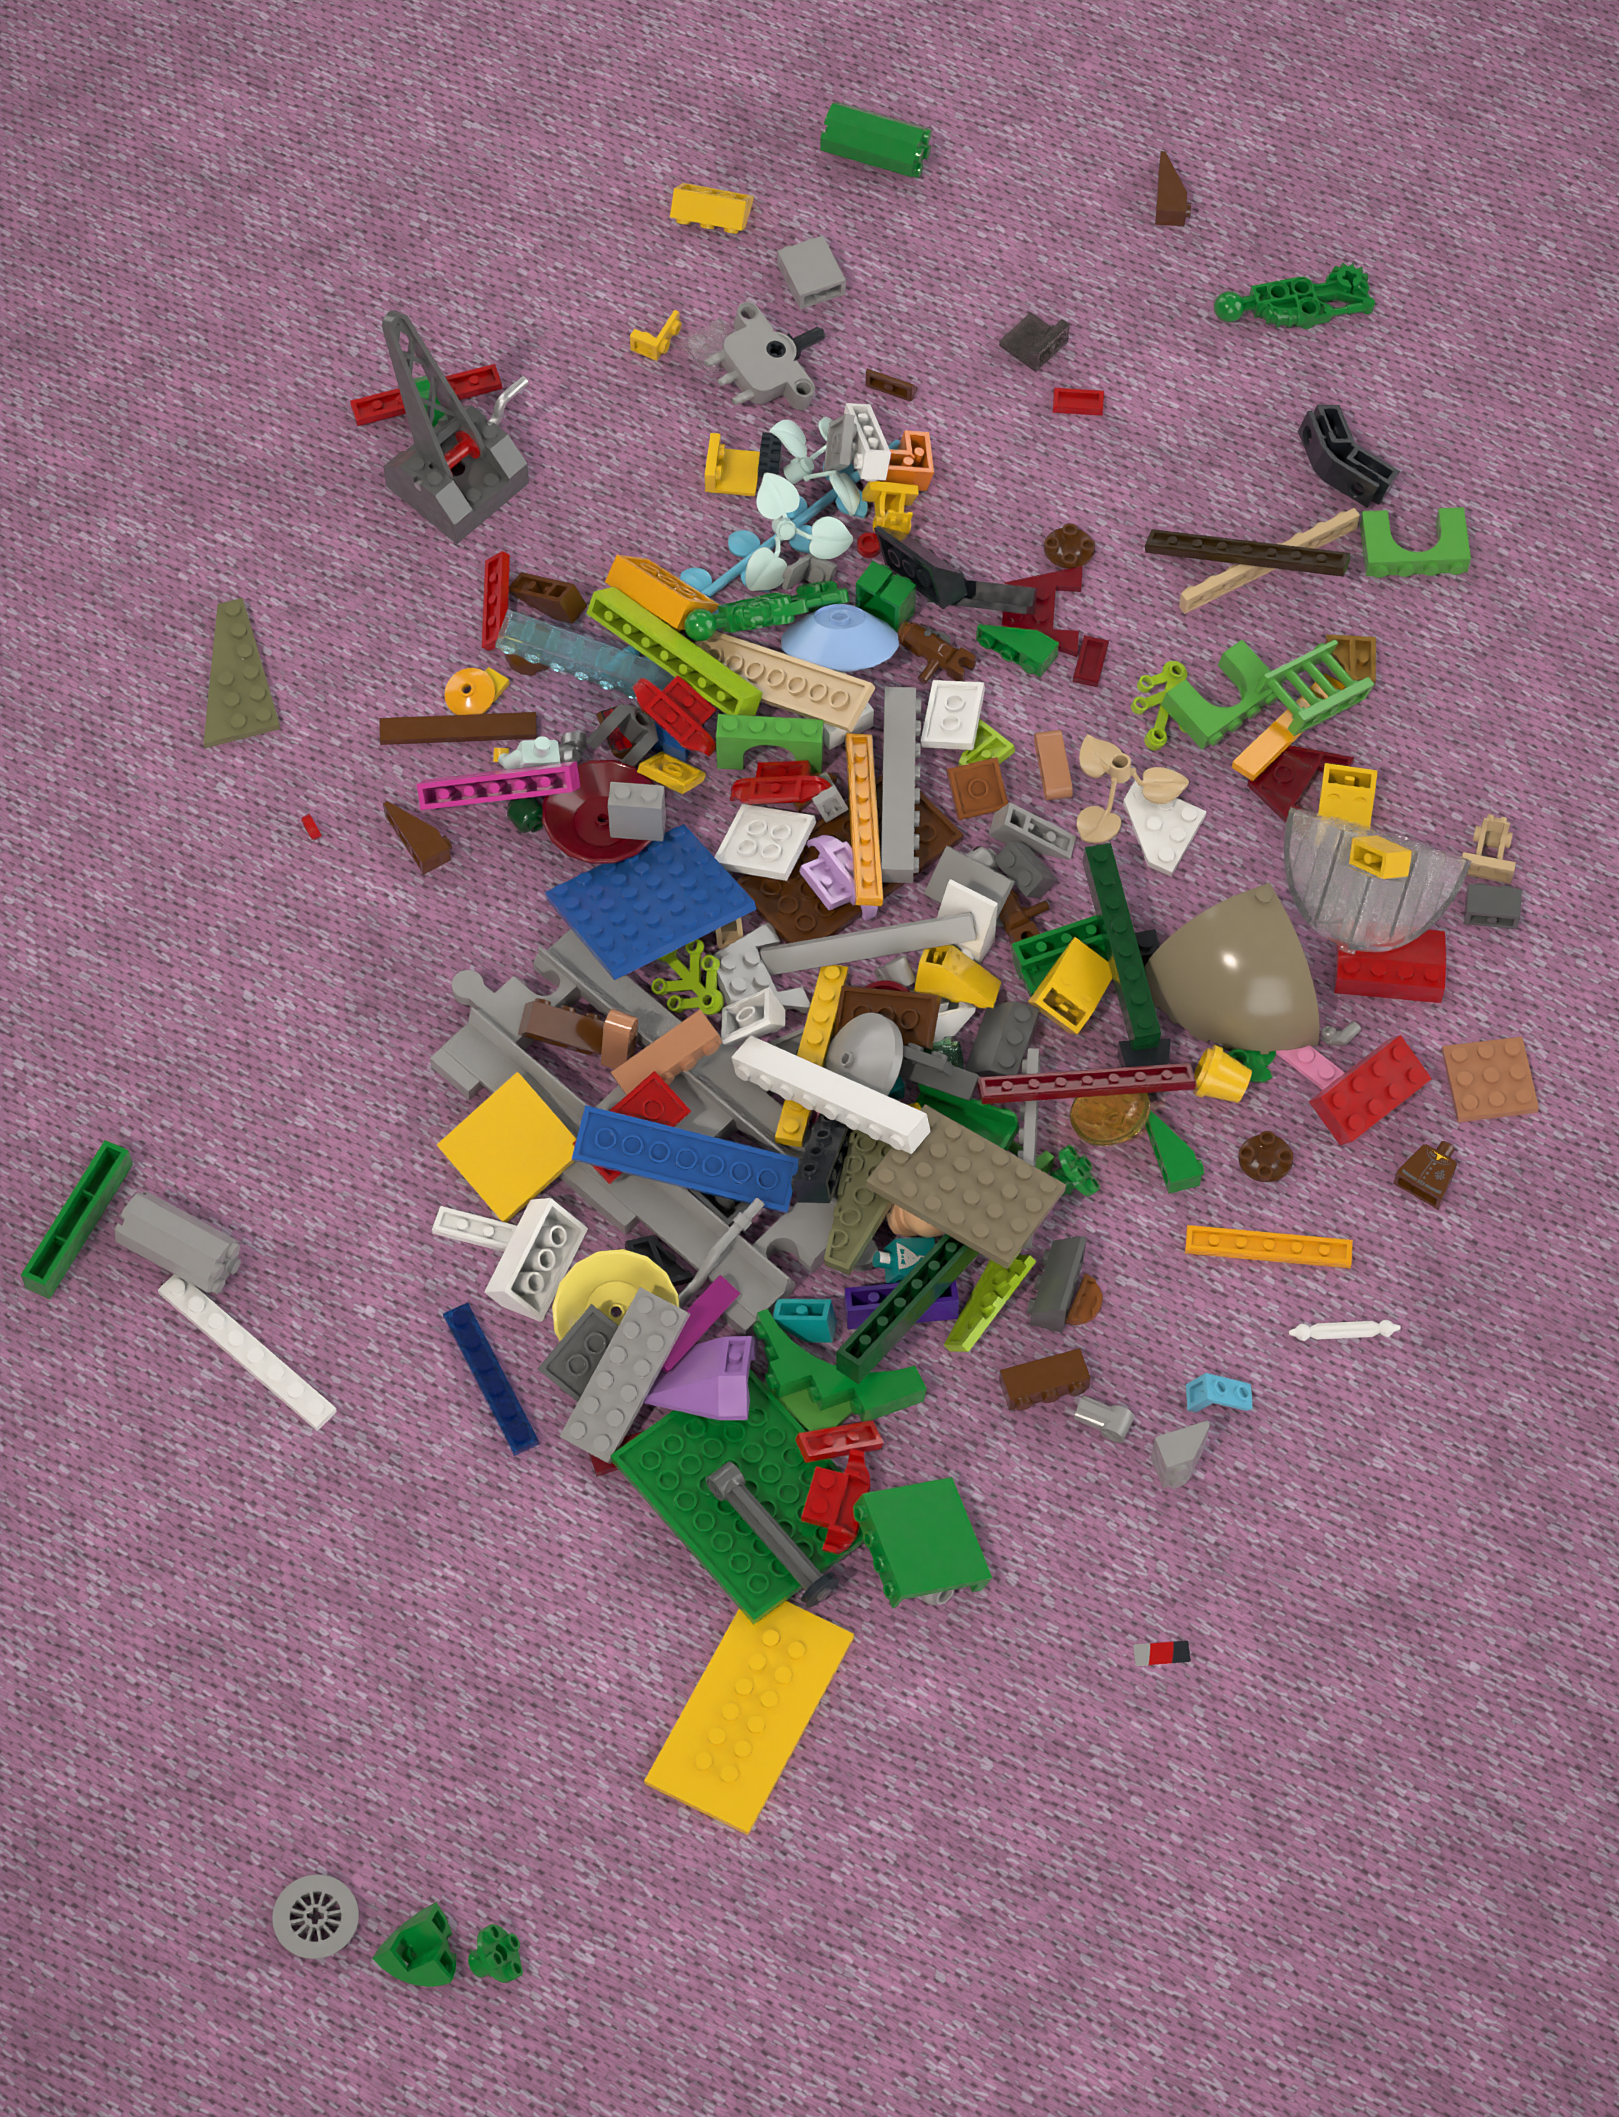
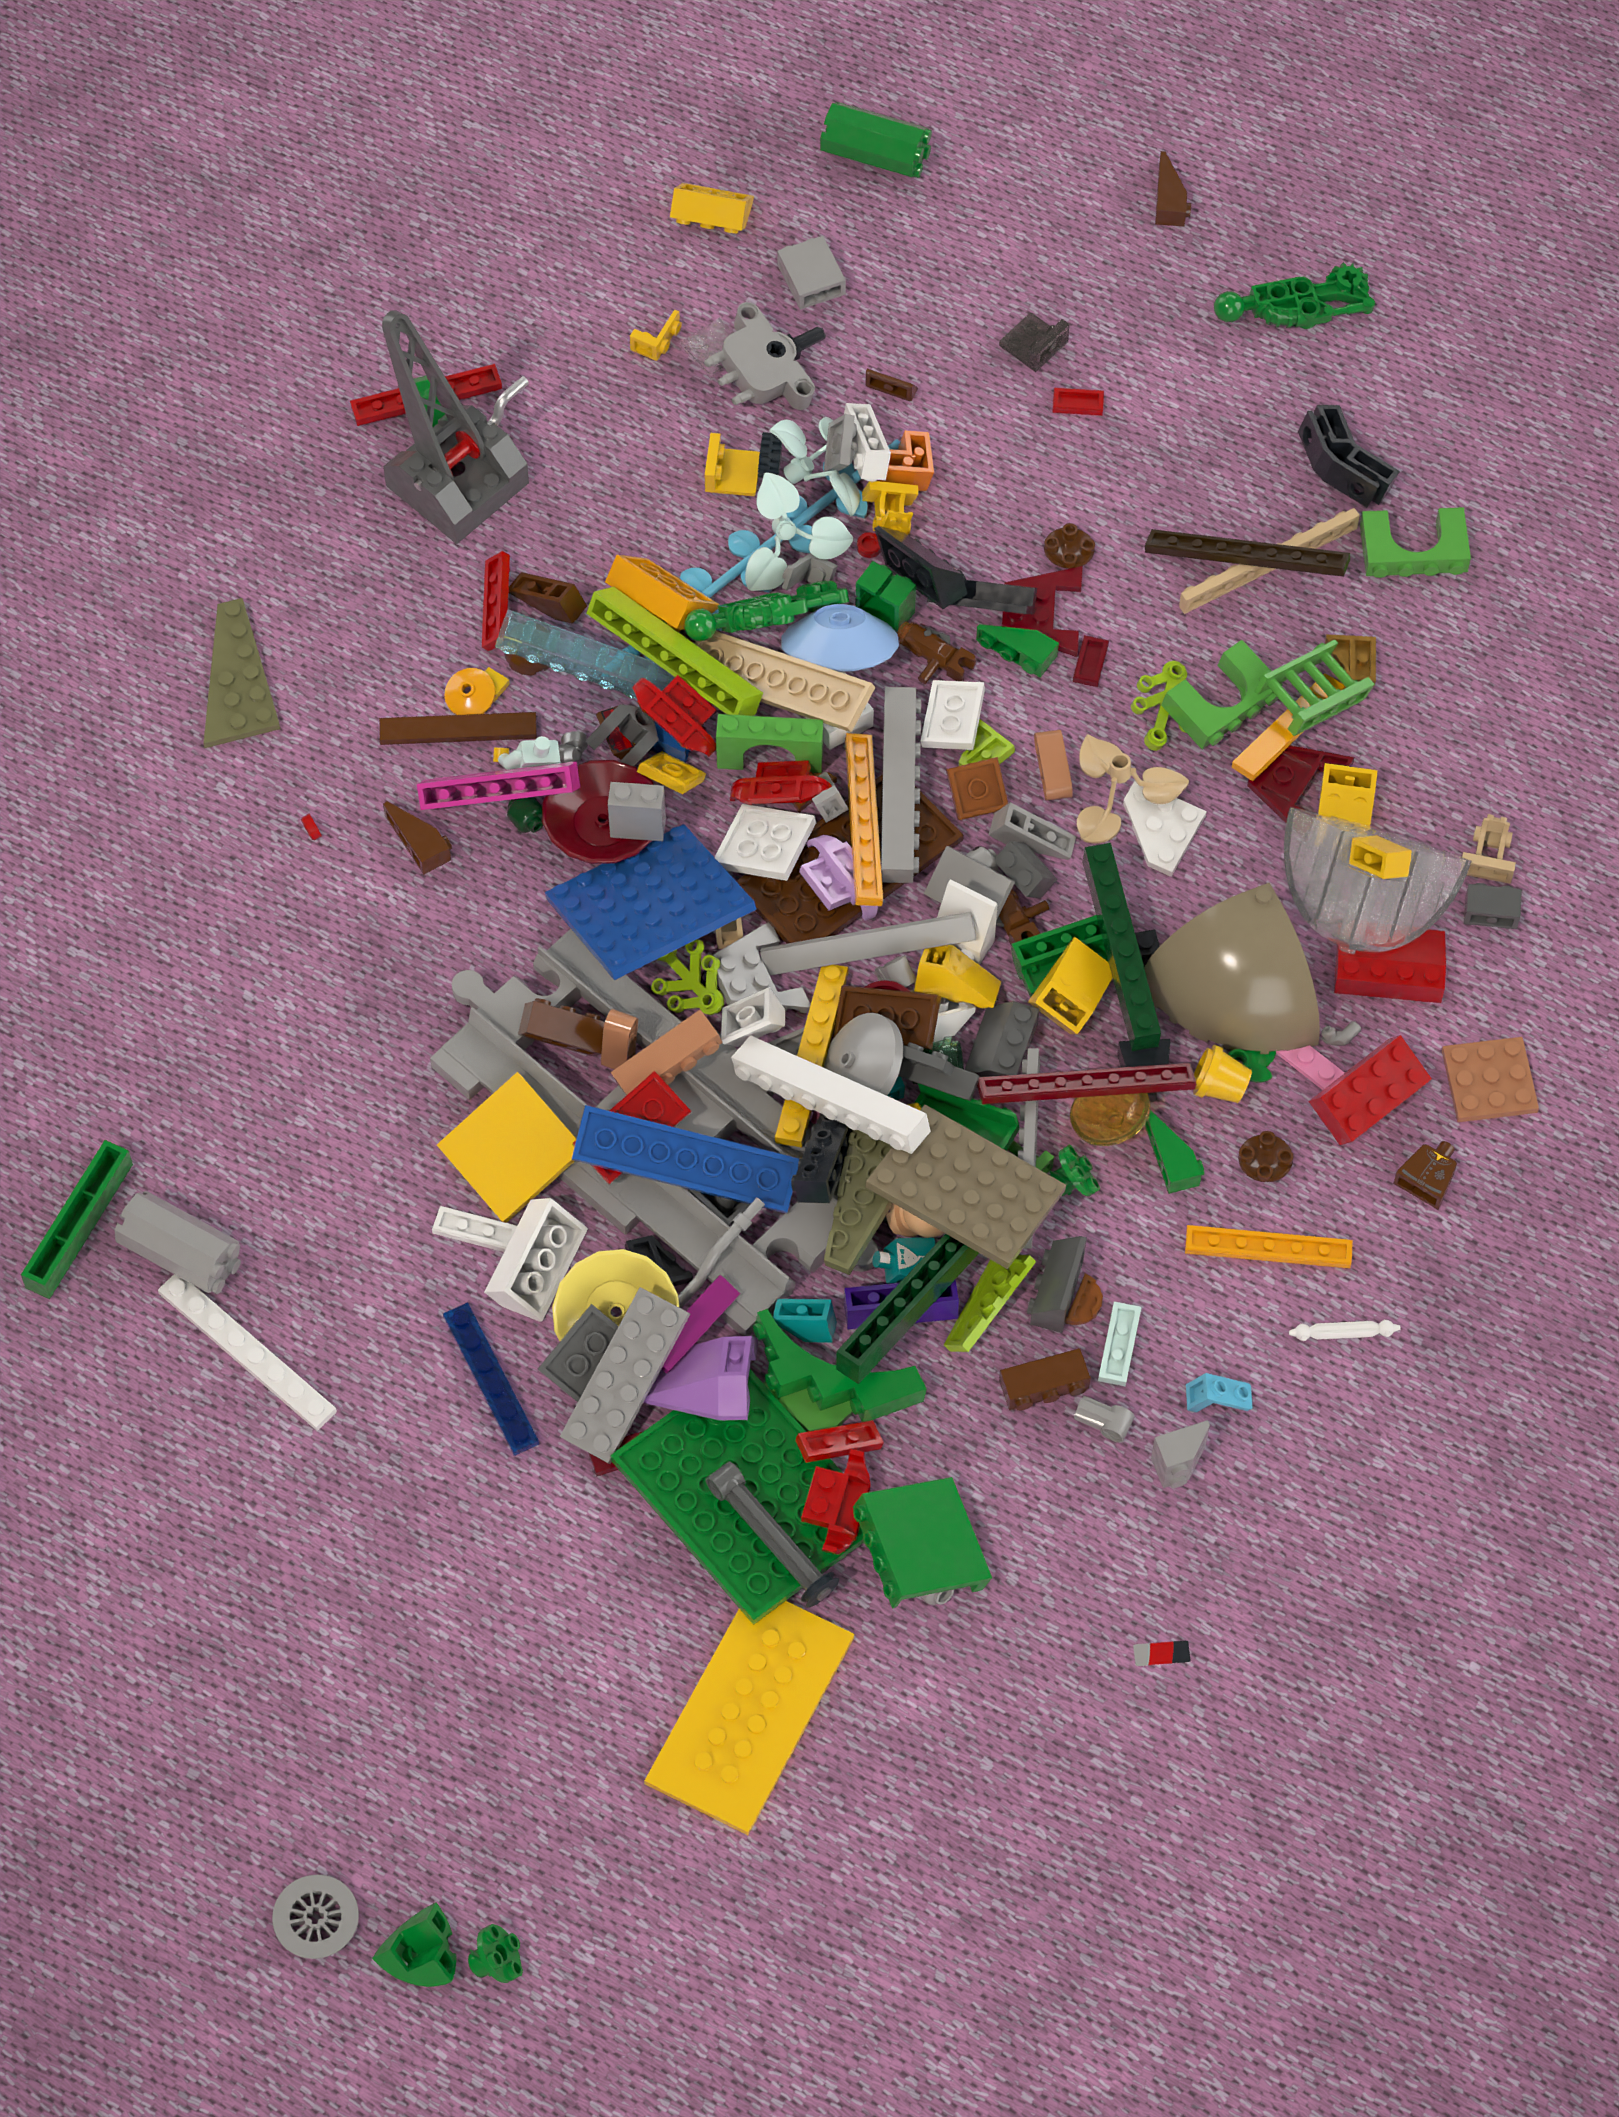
none -> light aqua plate [1098,1301,1141,1387]

